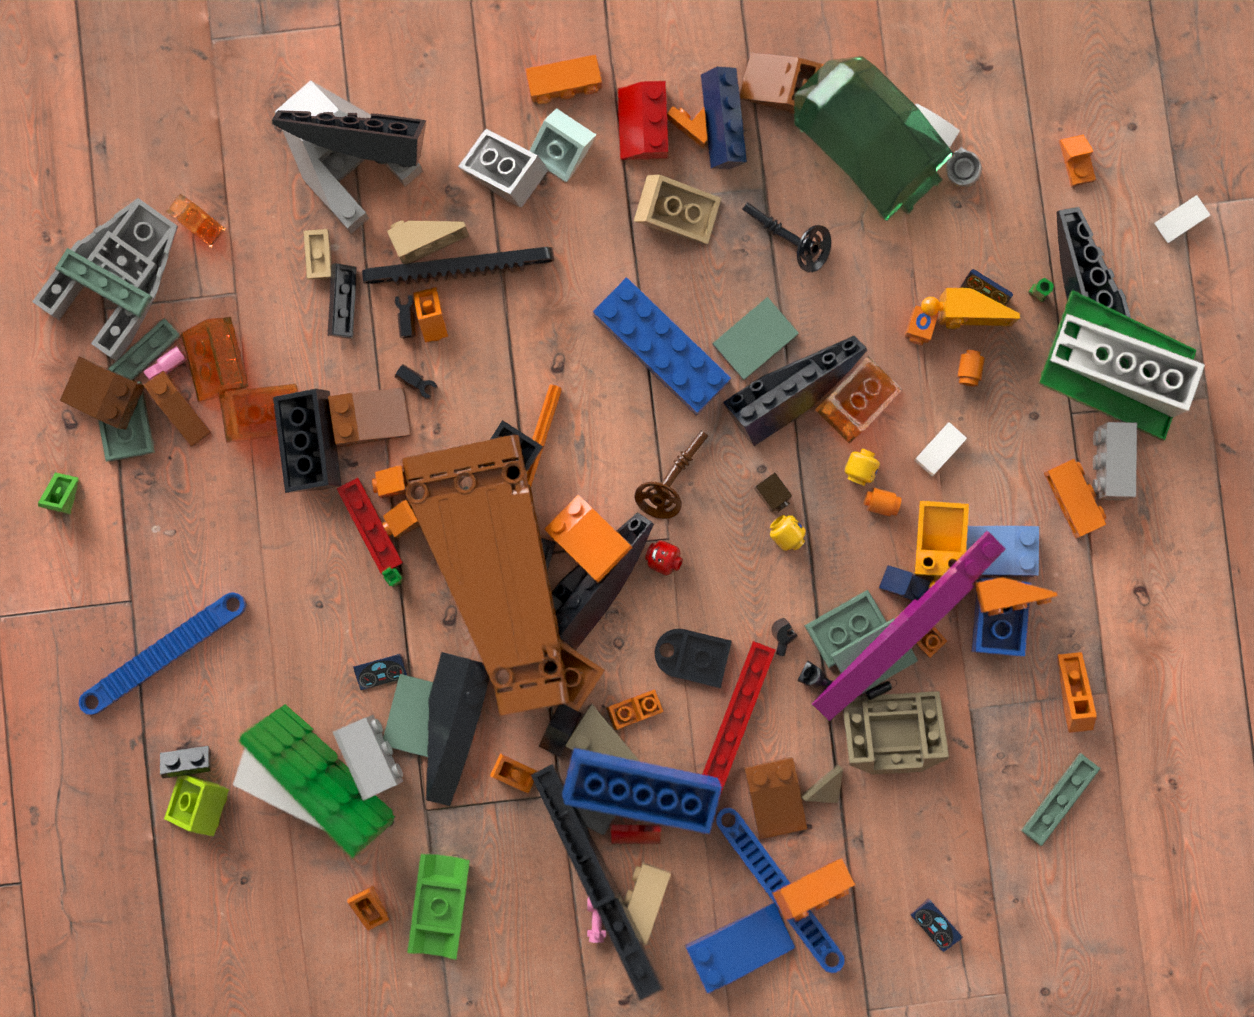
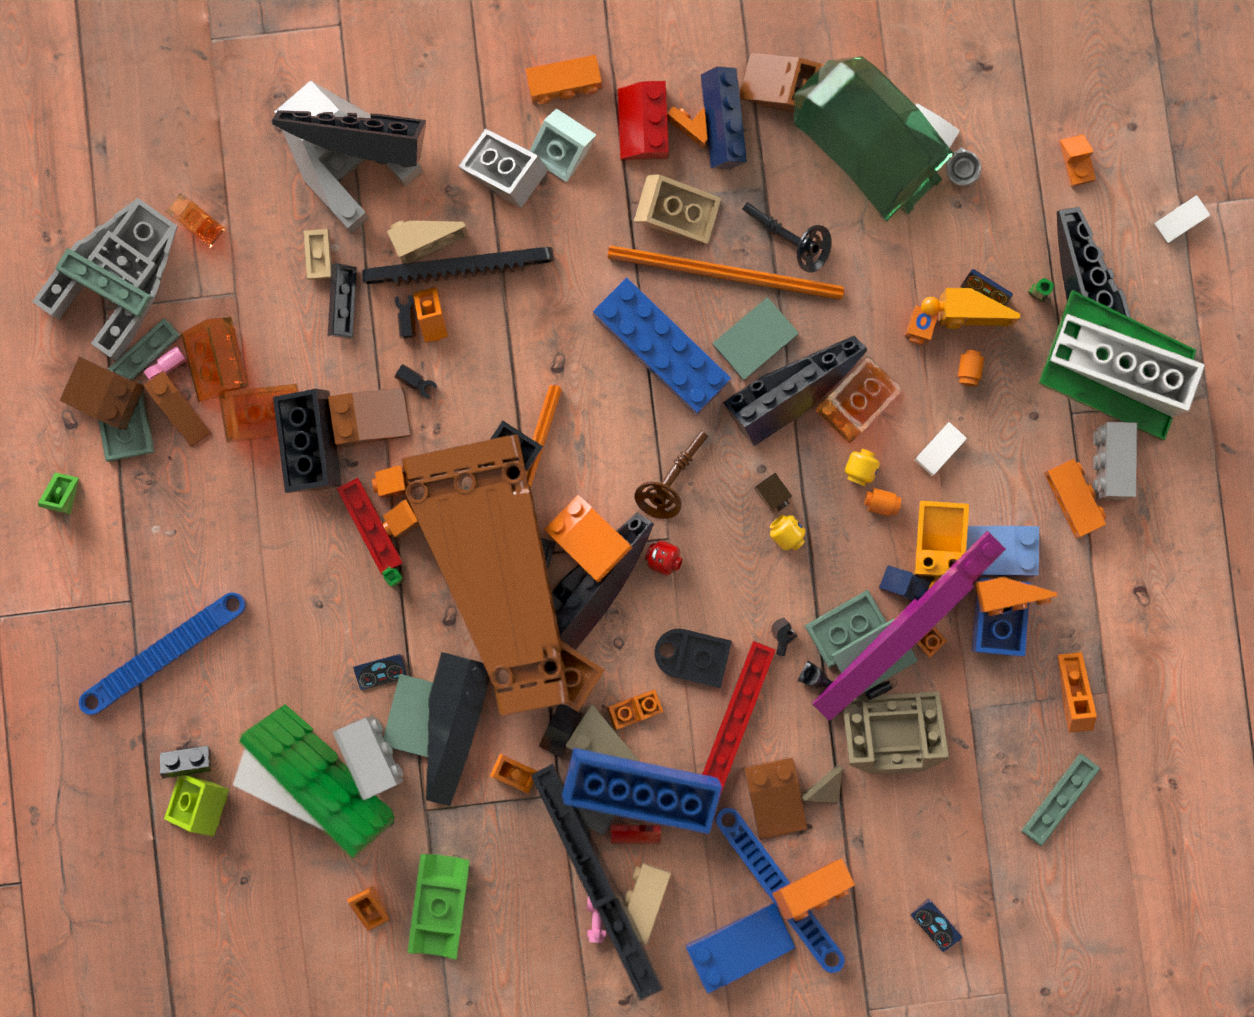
none -> orange axle [607,245,844,300]

